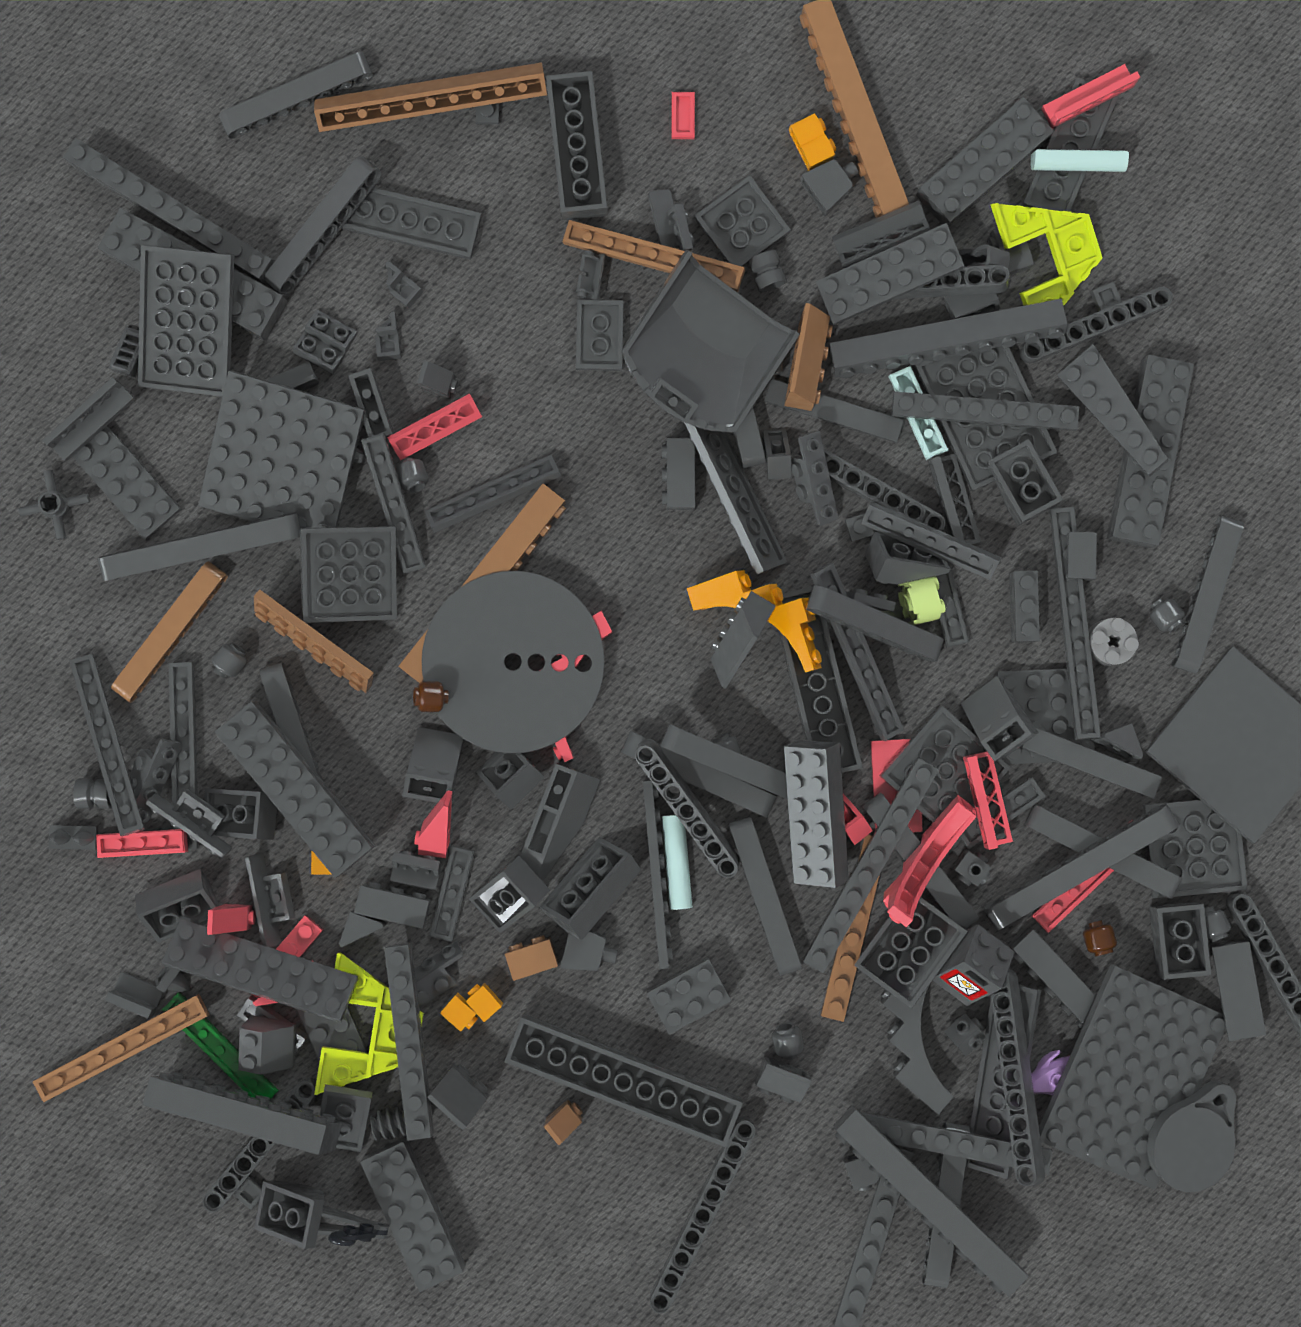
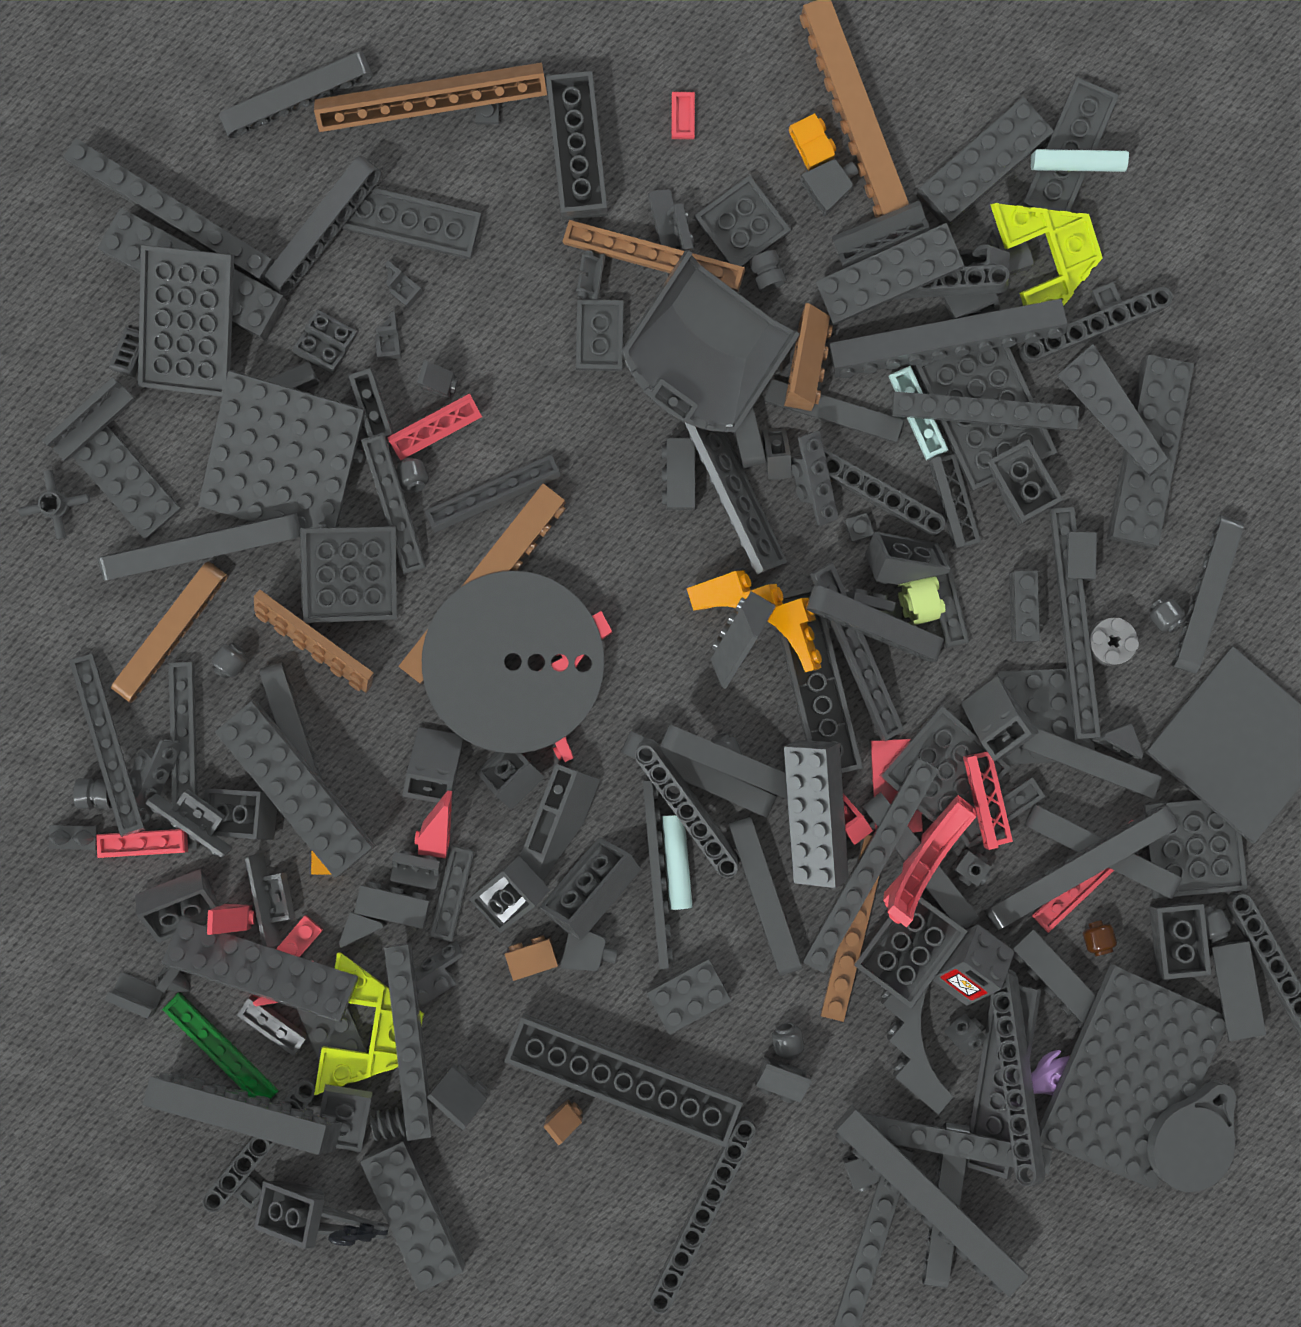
medium nougat plate [33,994,210,1102] -> none
dark grey slope [238,1015,296,1075] -> none
reddish brown head [413,681,448,712] -> none
light orange brick [440,992,478,1032] -> none
light orange brick [466,983,503,1022] -> none
dark grey plate [861,501,1001,580] -> none
coral fence [1041,64,1140,129] -> none

